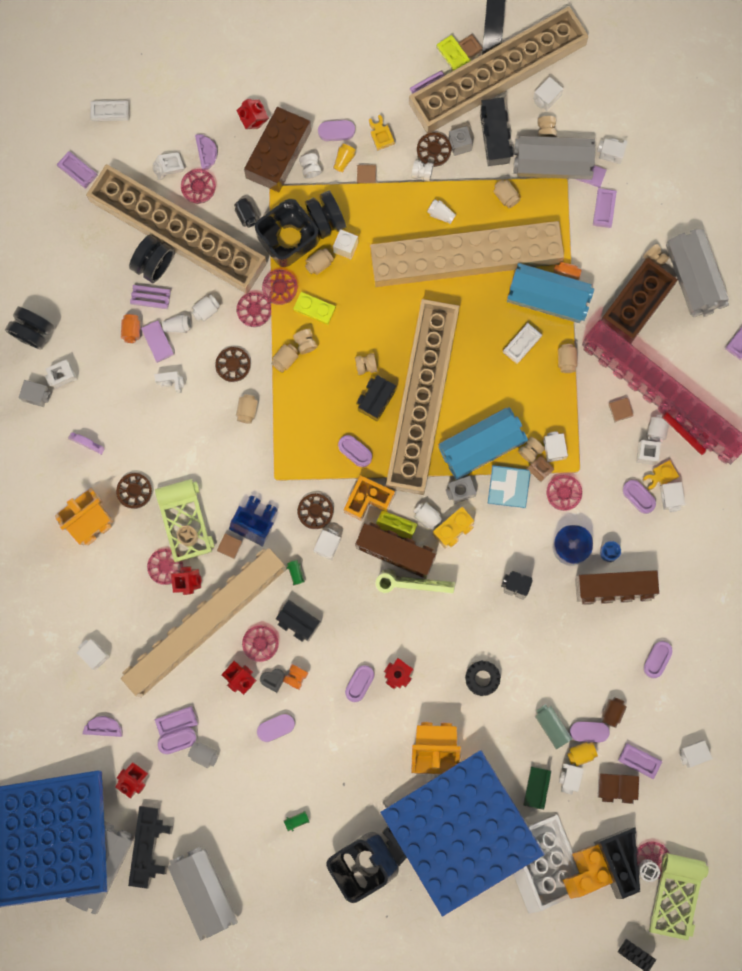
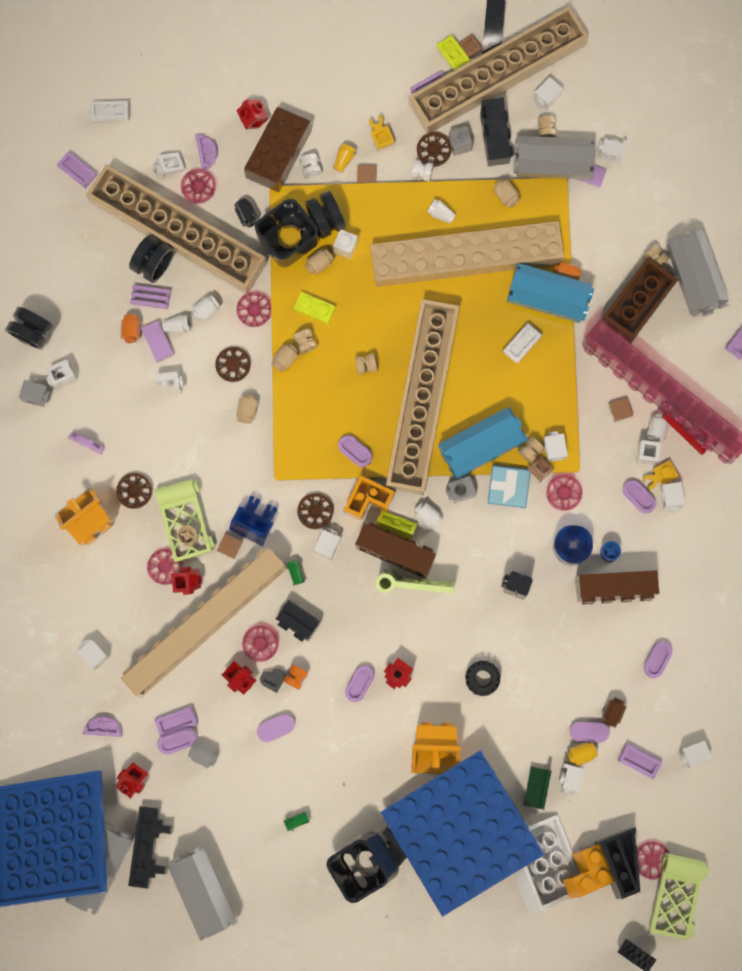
wheel [262,269,298,305] -> none
lavender tile [318,120,355,141] -> none
black brick [356,375,397,422] -> none
yellow brick [432,507,475,548] -> none
sand green brick [535,704,572,750] -> none
tan brick [558,344,577,373] -> none
lavender tile [593,188,617,228] -> none
reddish brown brick [597,773,639,804] -> none
white wheel [638,859,660,882] -> none

